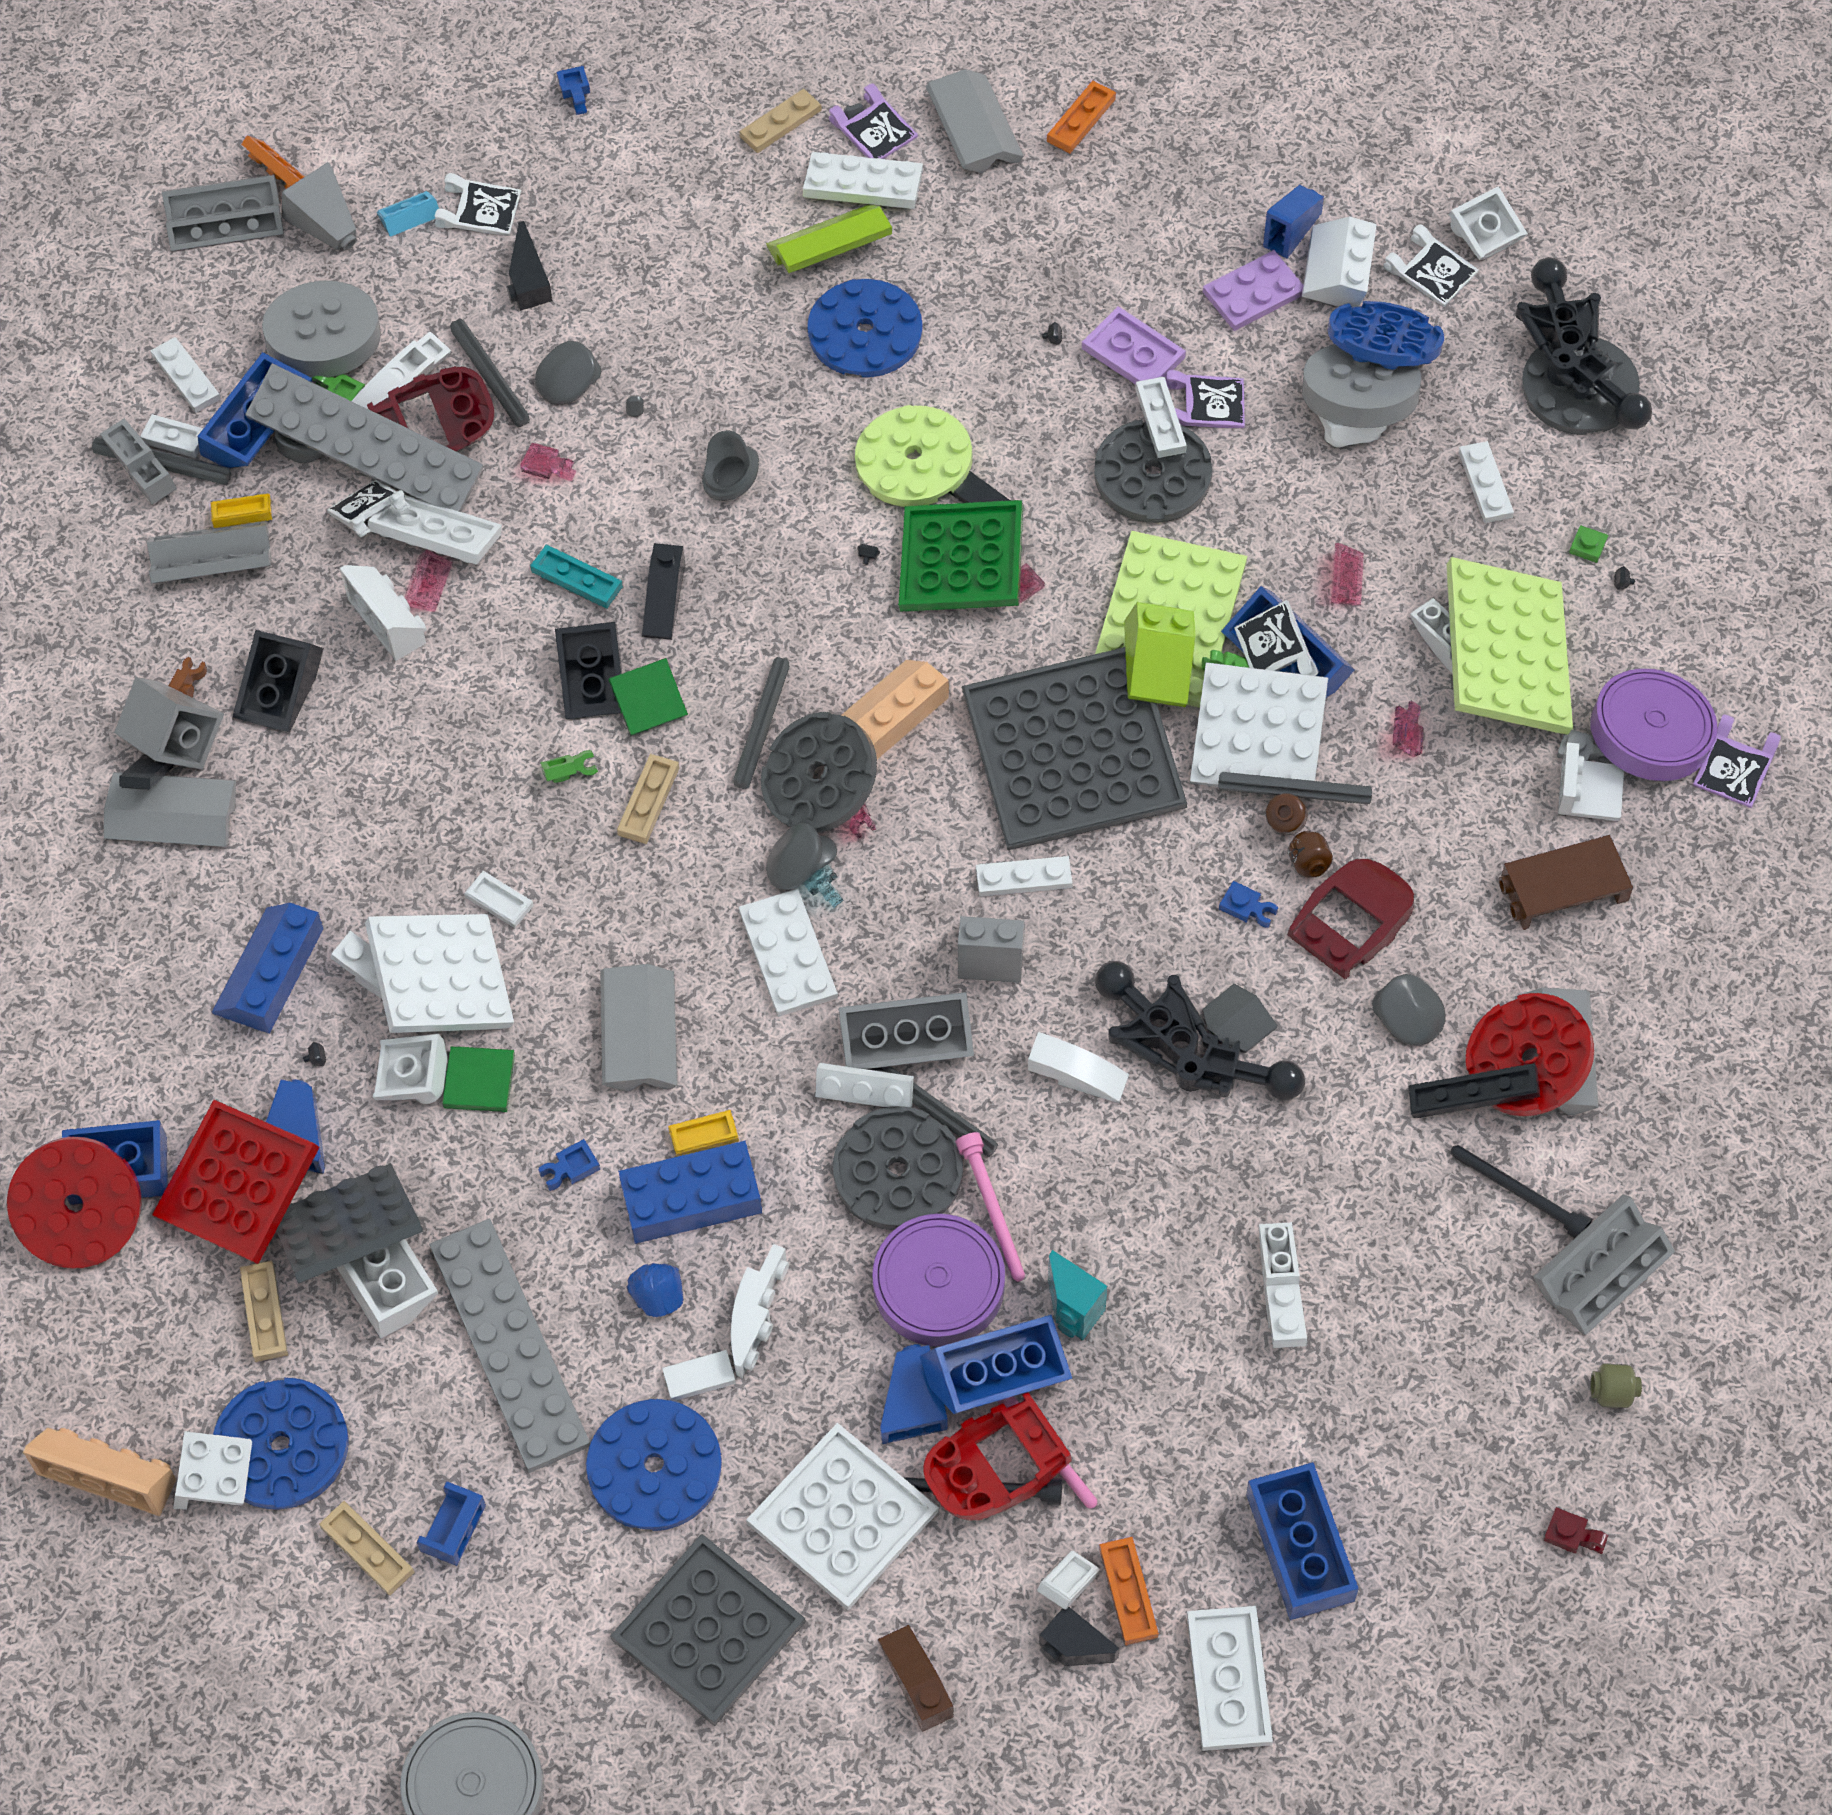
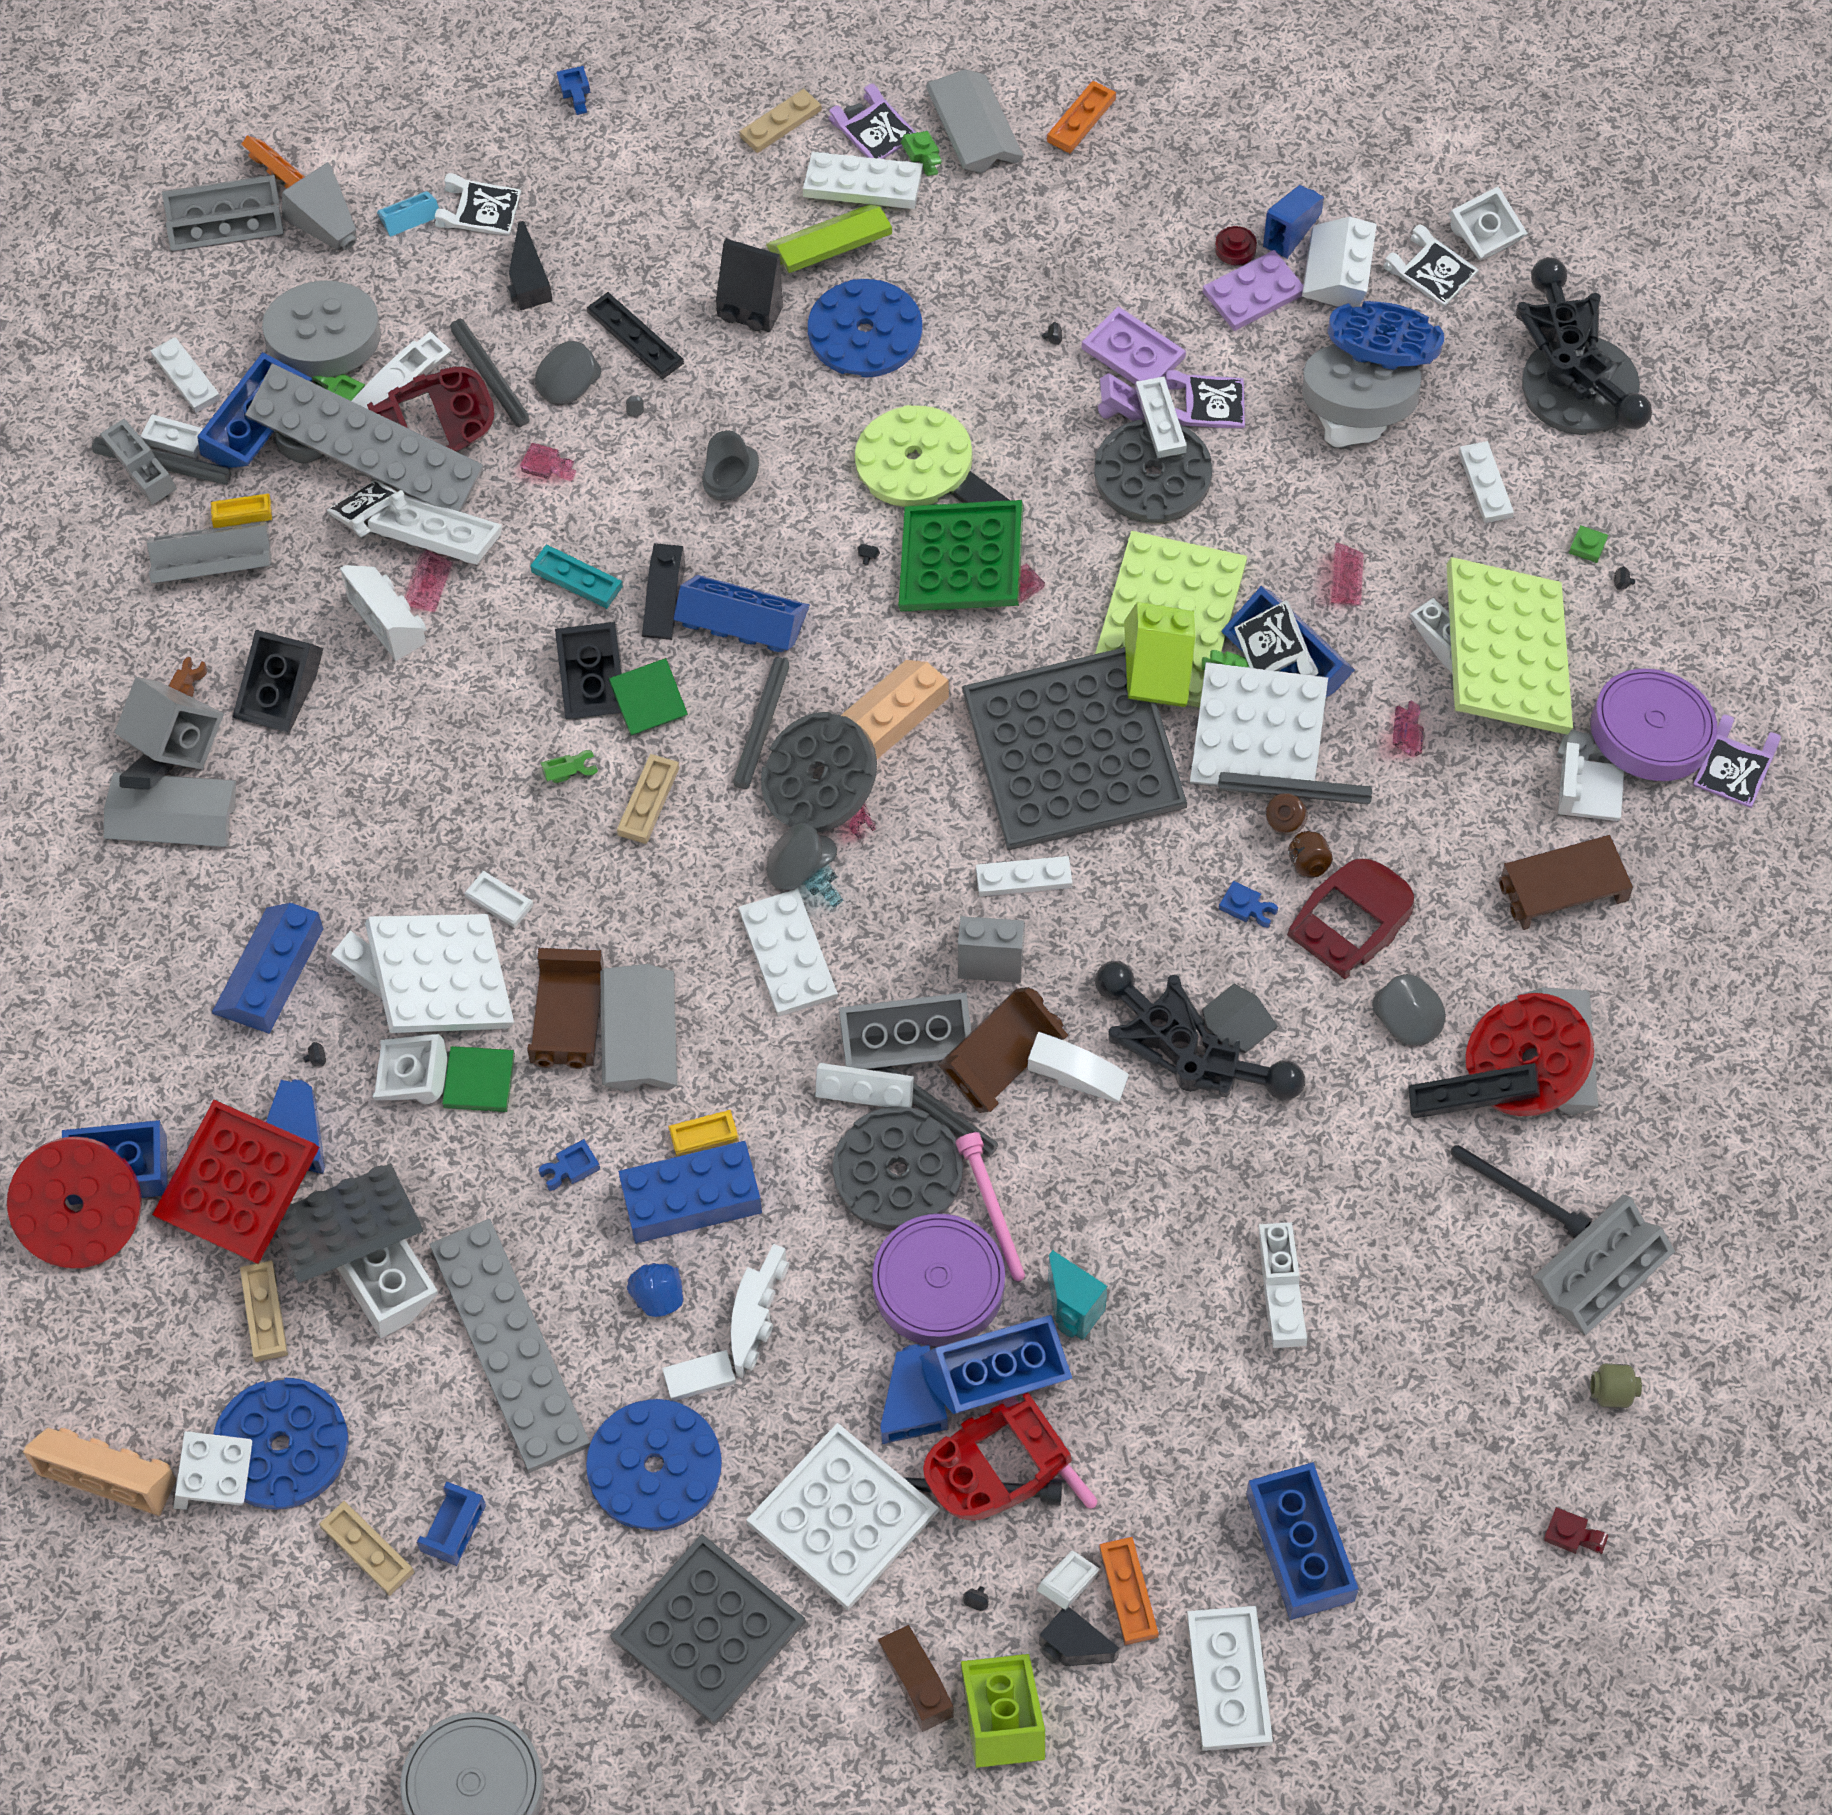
none -> reddish brown panel [527,948,604,1069]
none -> black tile [586,292,684,380]
none -> blue slope [673,575,810,652]
none -> black slope [716,238,783,332]
none -> bright green plate [901,131,942,176]
none -> reddish brown panel [938,987,1068,1113]
none -> lime slope [961,1654,1045,1768]
none -> black rock [963,1586,989,1611]
none -> lavender tile [1098,373,1146,422]
none -> dark red plate [1215,226,1257,265]

